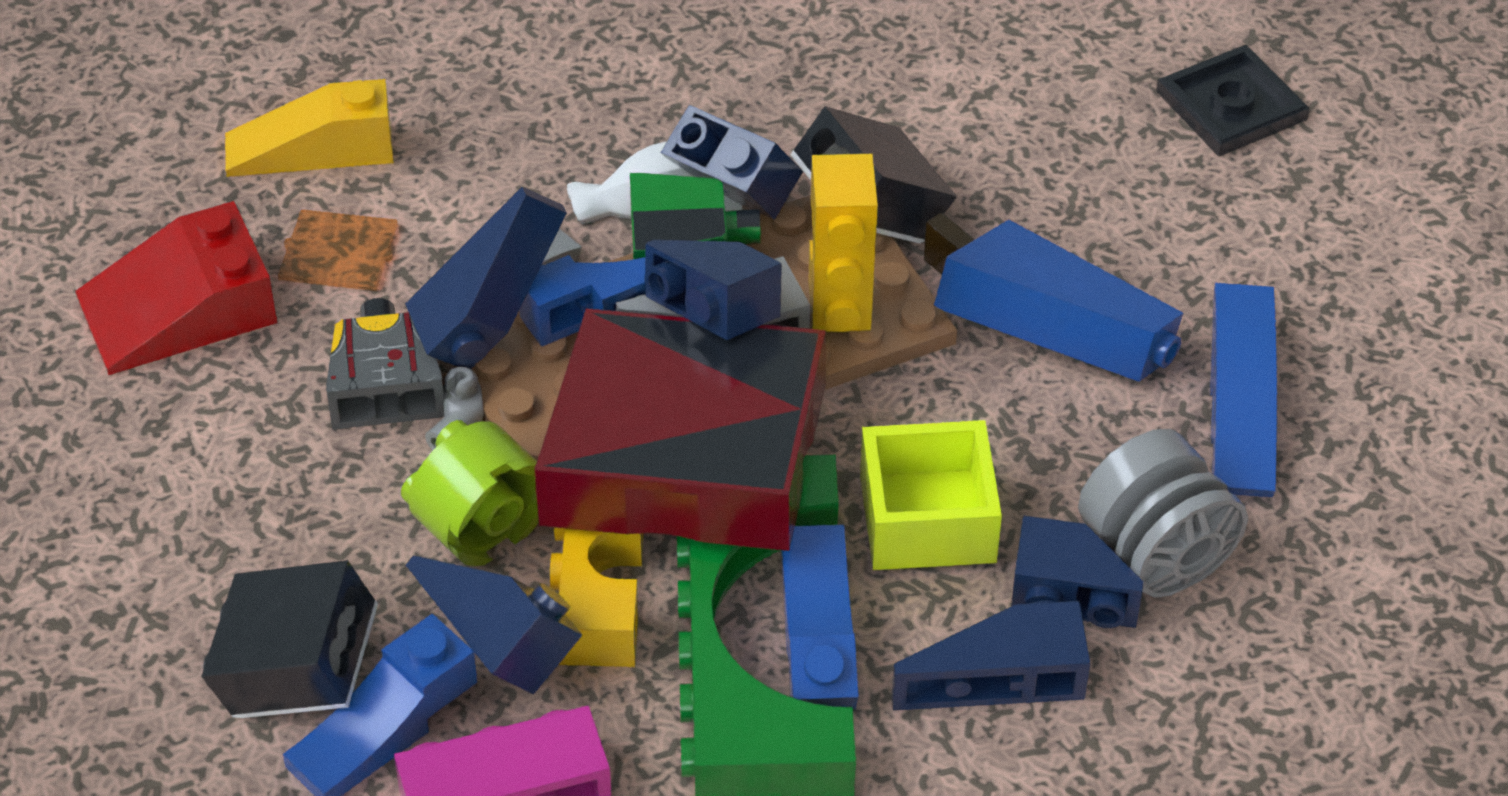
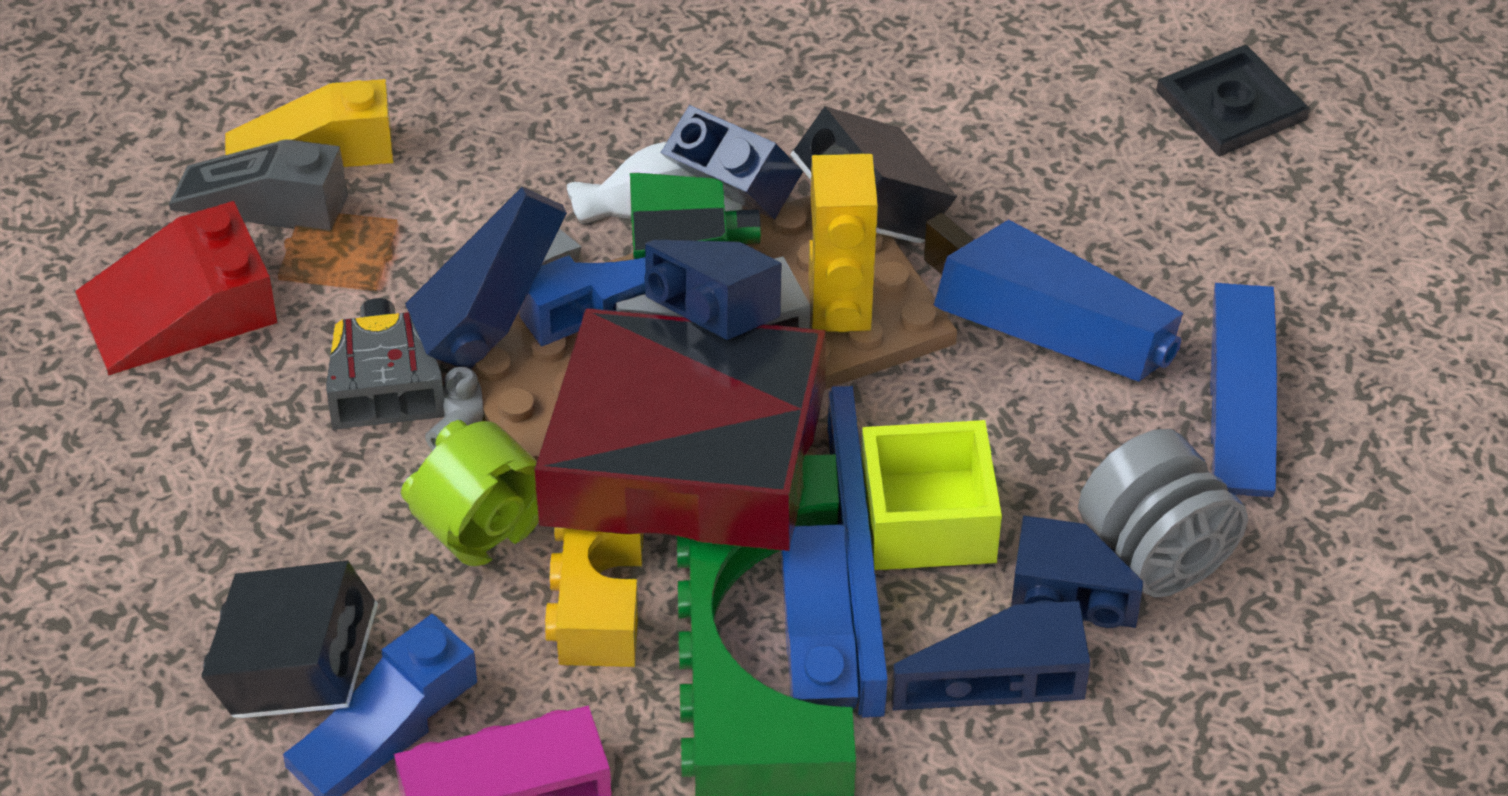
dark blue slope [405,555,582,695] -> none
none -> dark grey slope [169,139,348,234]
none -> blue tile [827,386,888,718]

